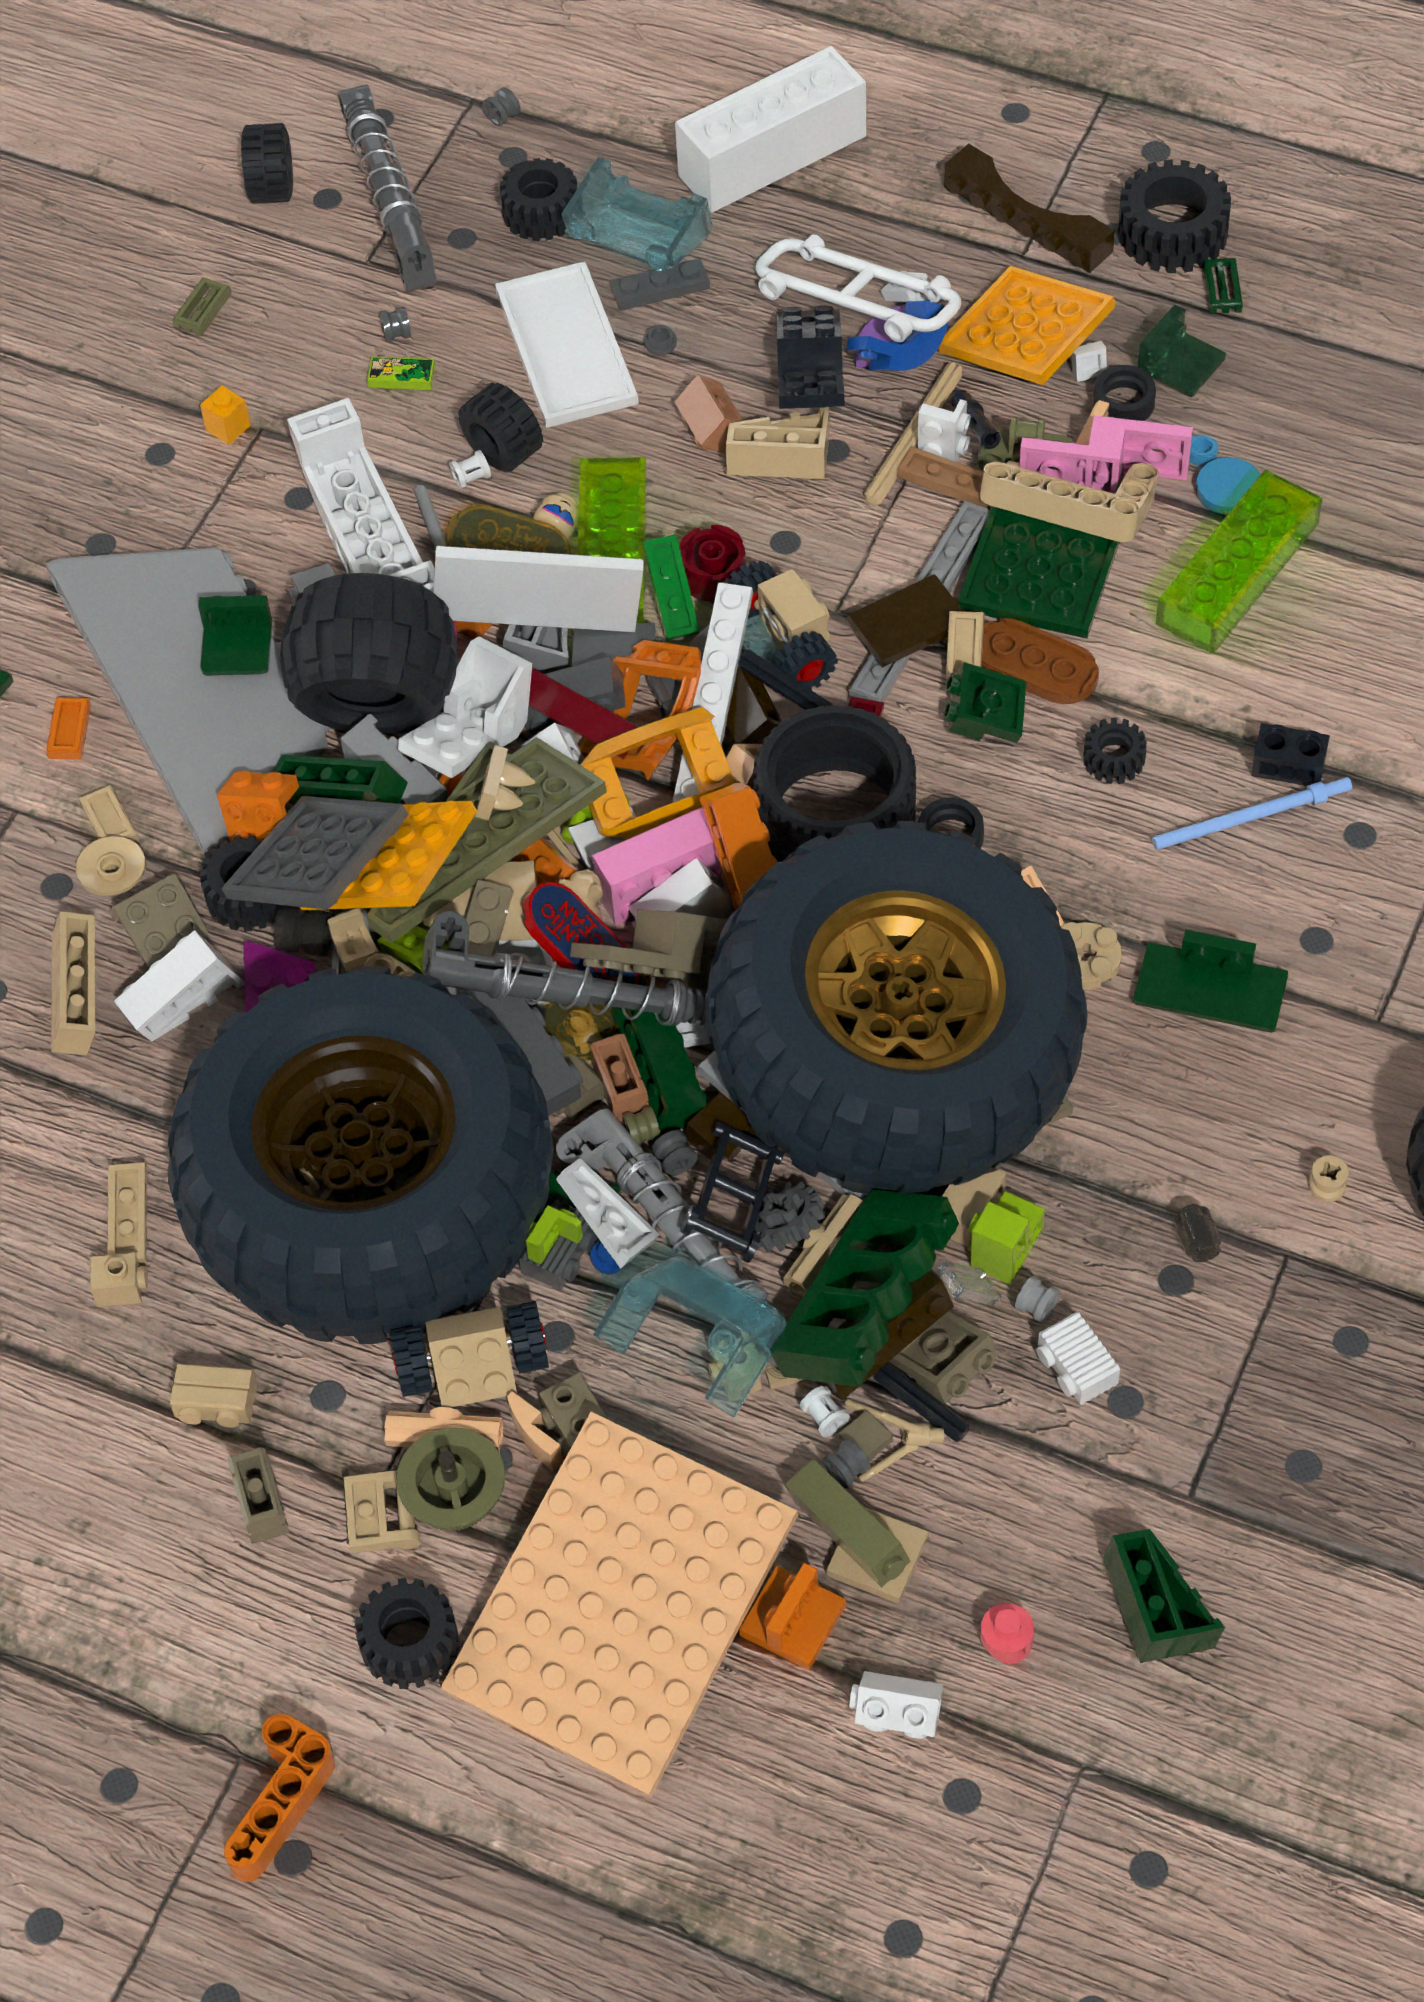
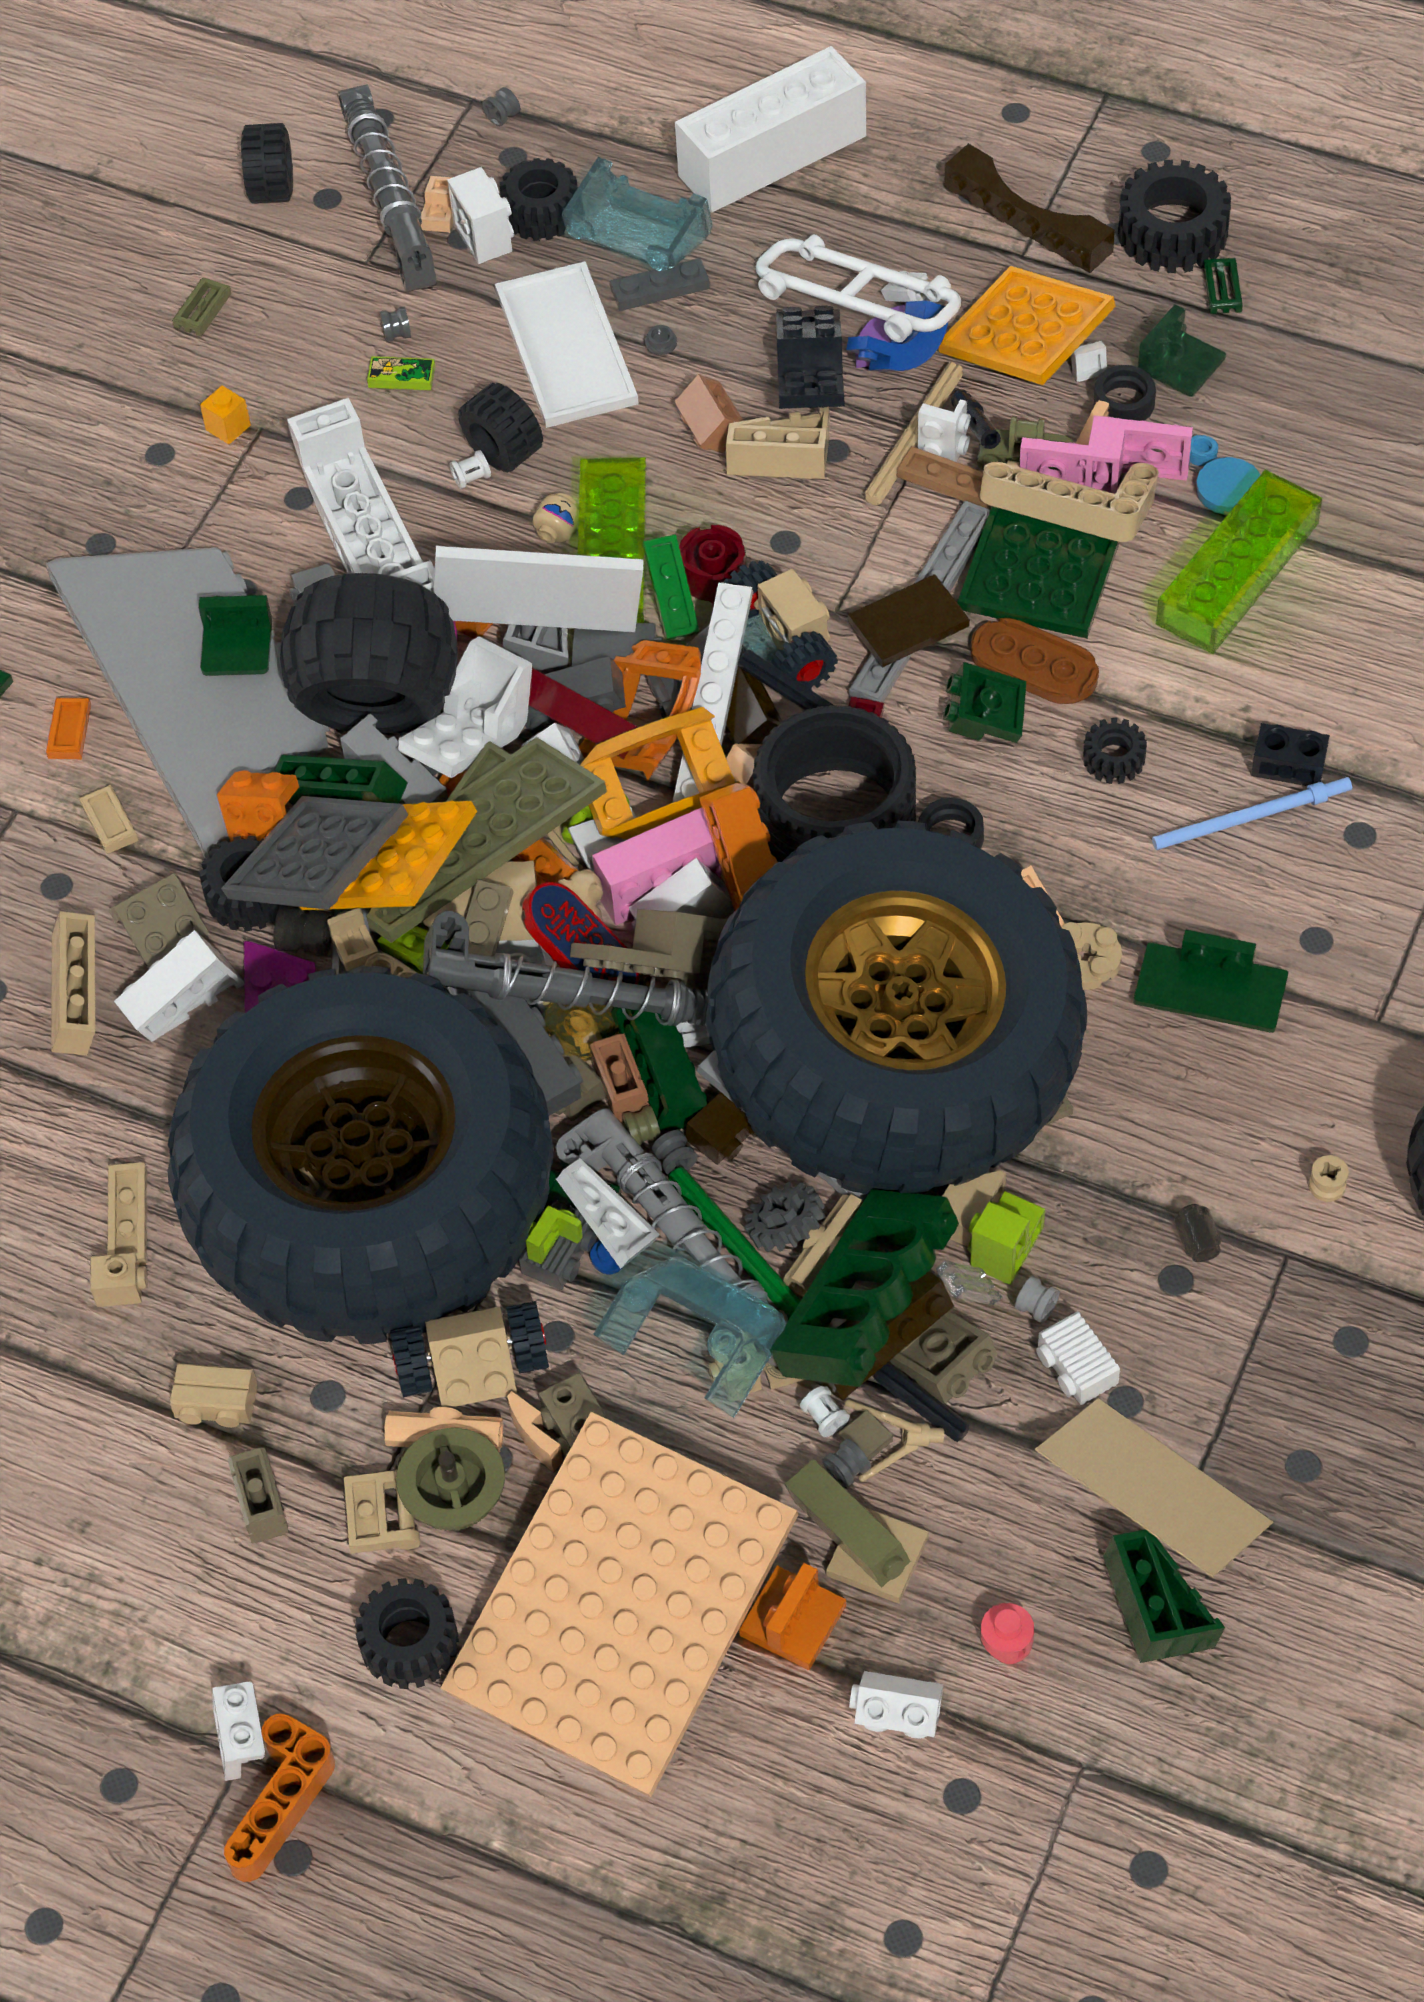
tan dish [76,836,146,896] -> none
light grey bar [414,485,448,551] -> none
clear yellow tile [445,504,572,555] -> none
tan tile [475,745,536,821] -> none
black piece [680,1121,785,1263] -> none
tan tile [946,611,985,680] -> none
none -> white bracket [212,1682,265,1781]
none -> light nougat slope [421,176,453,232]
none -> white brick [447,167,514,264]
none -> green axle [668,1167,800,1320]
none -> tan piece [1035,1398,1273,1577]

